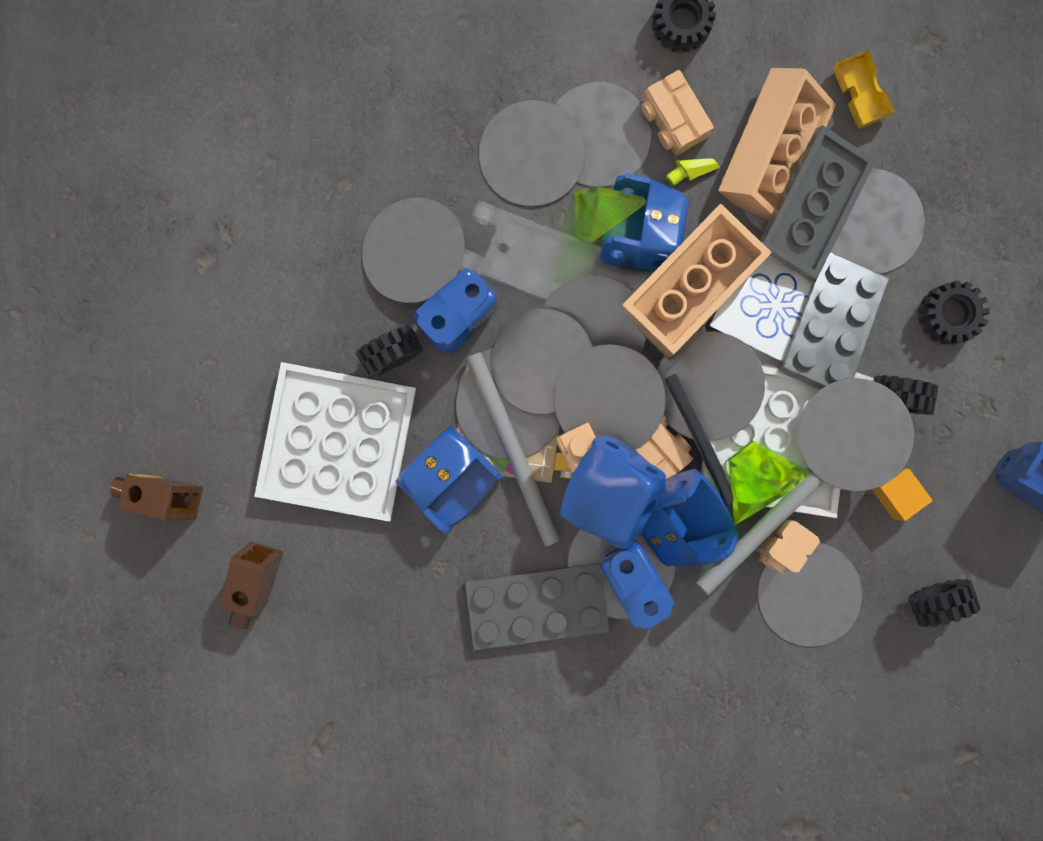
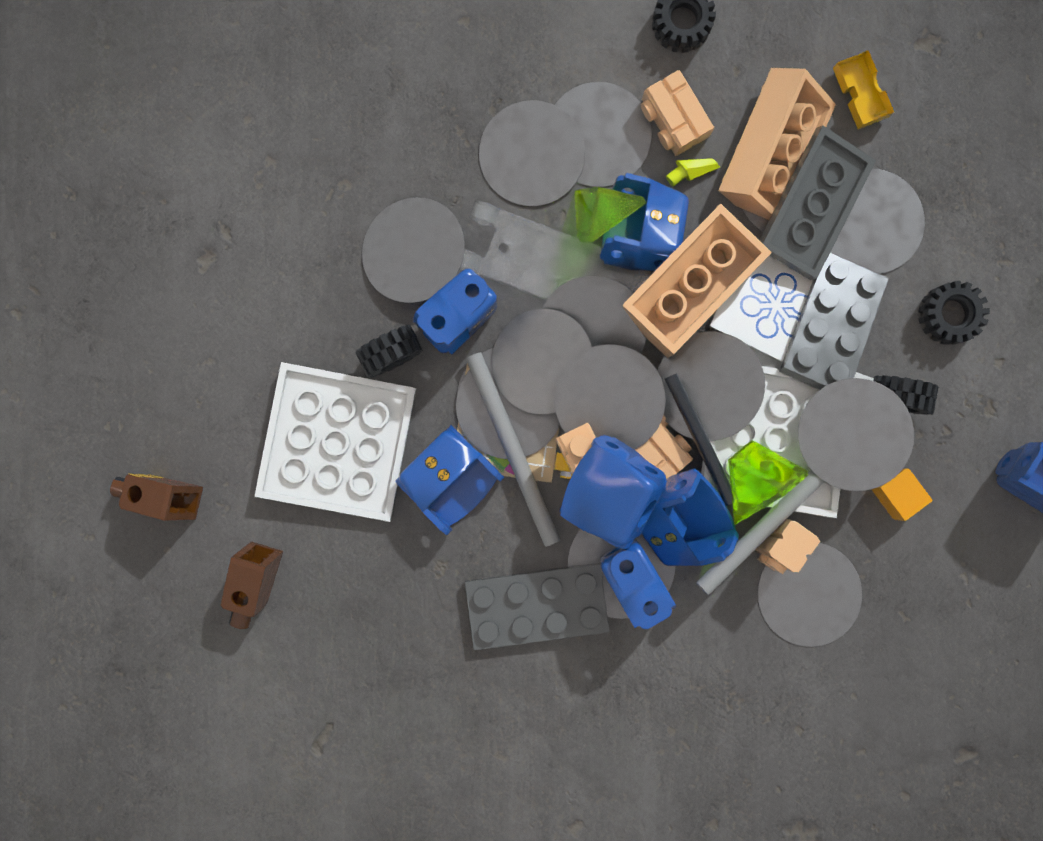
black tyre [908,579,981,627] -> none

